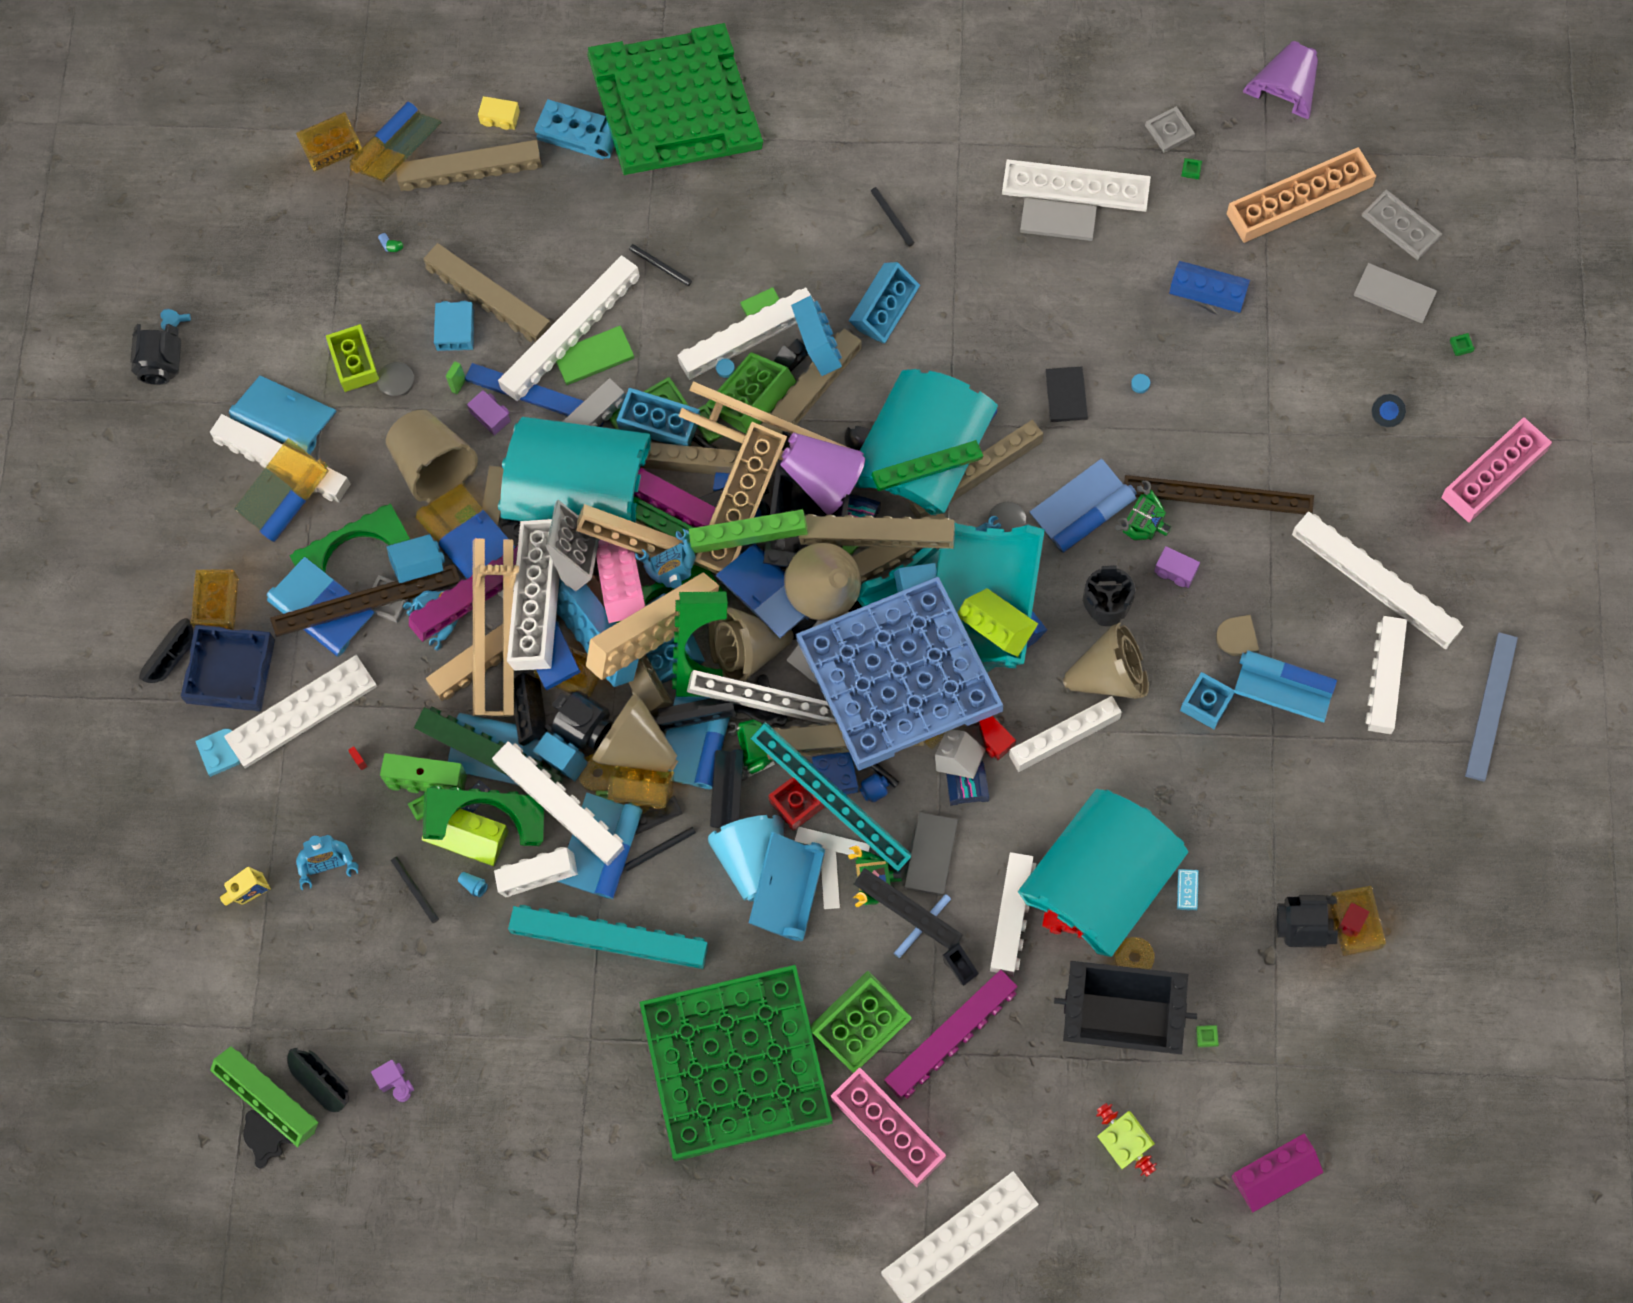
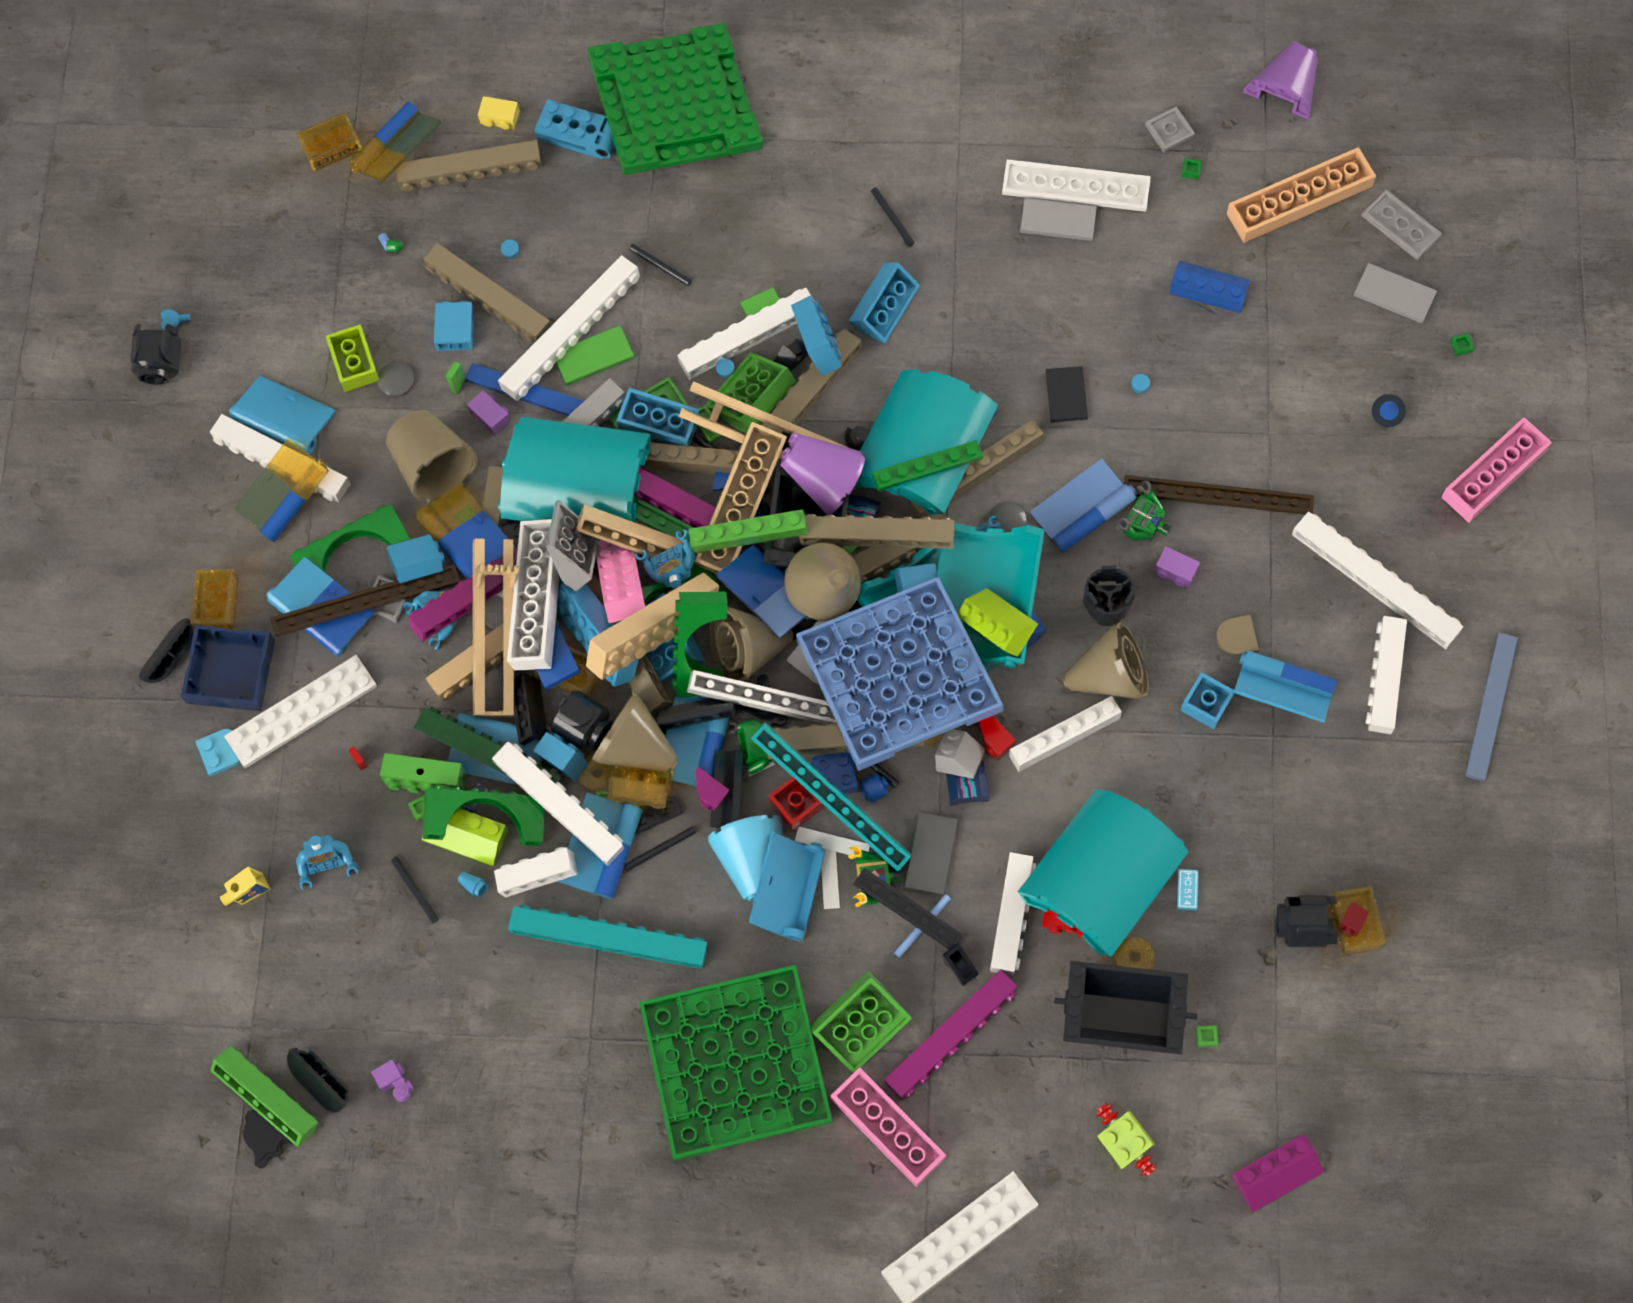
none -> dark azure tile [501,240,519,259]
none -> magenta slope [694,767,729,811]

